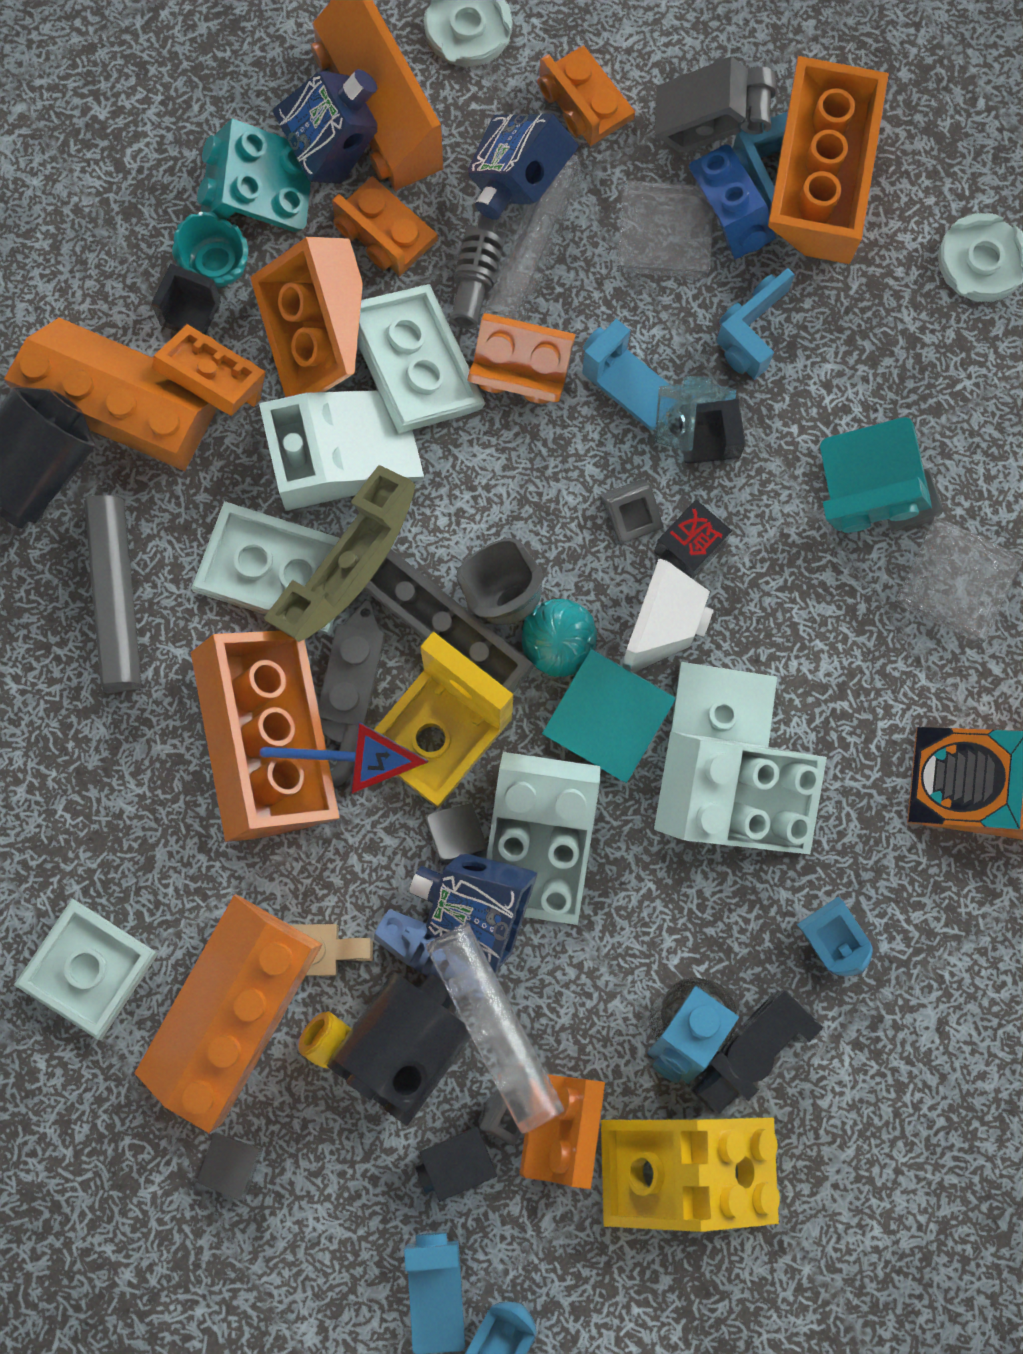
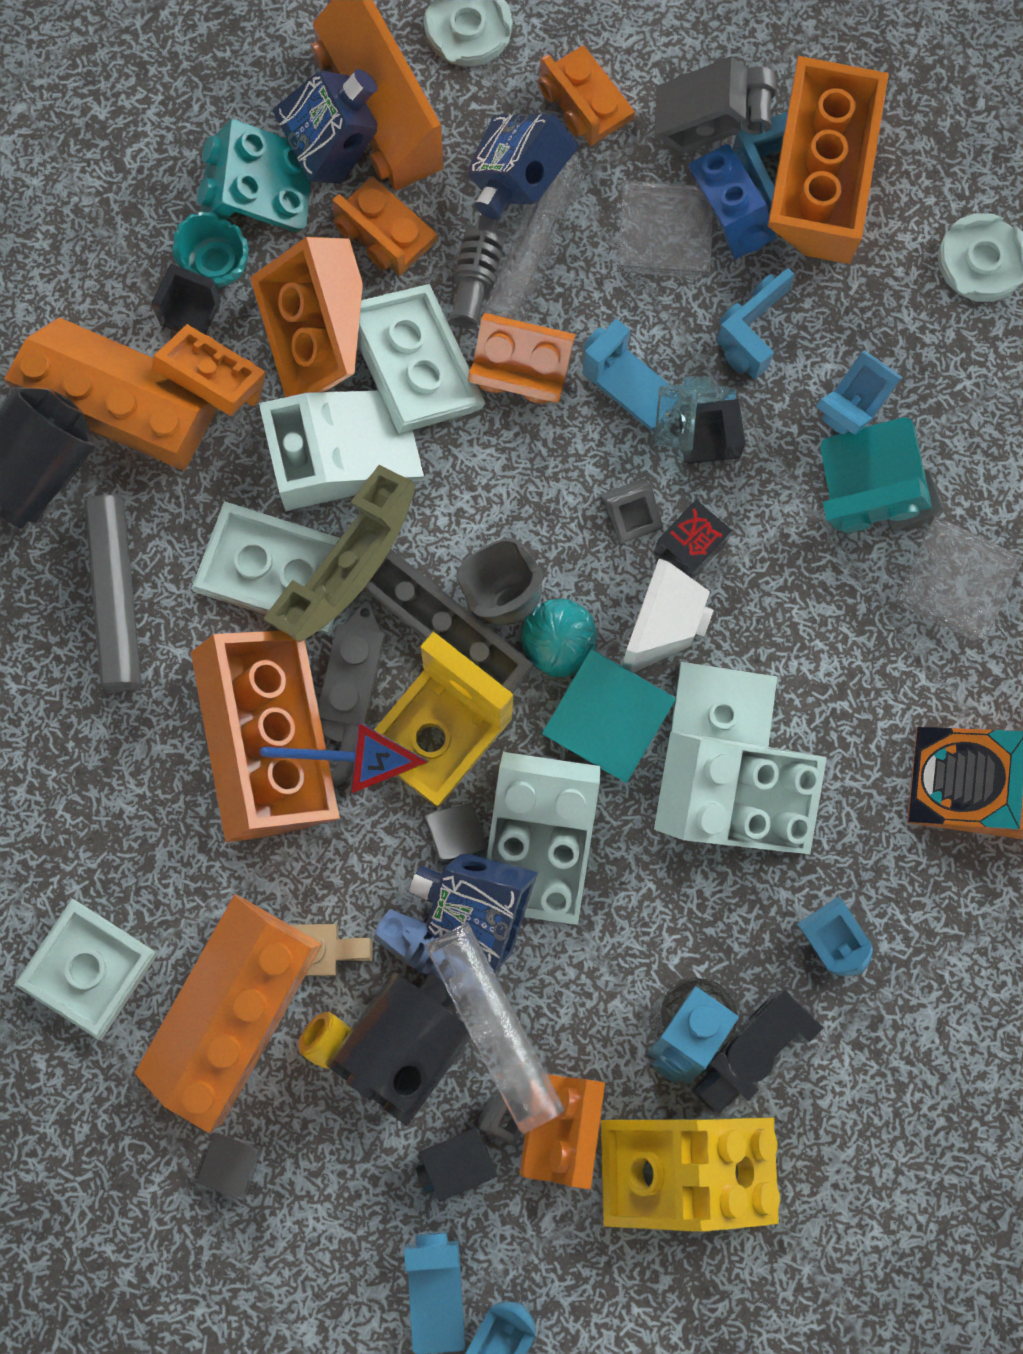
none -> dark azure bracket [816,350,903,434]

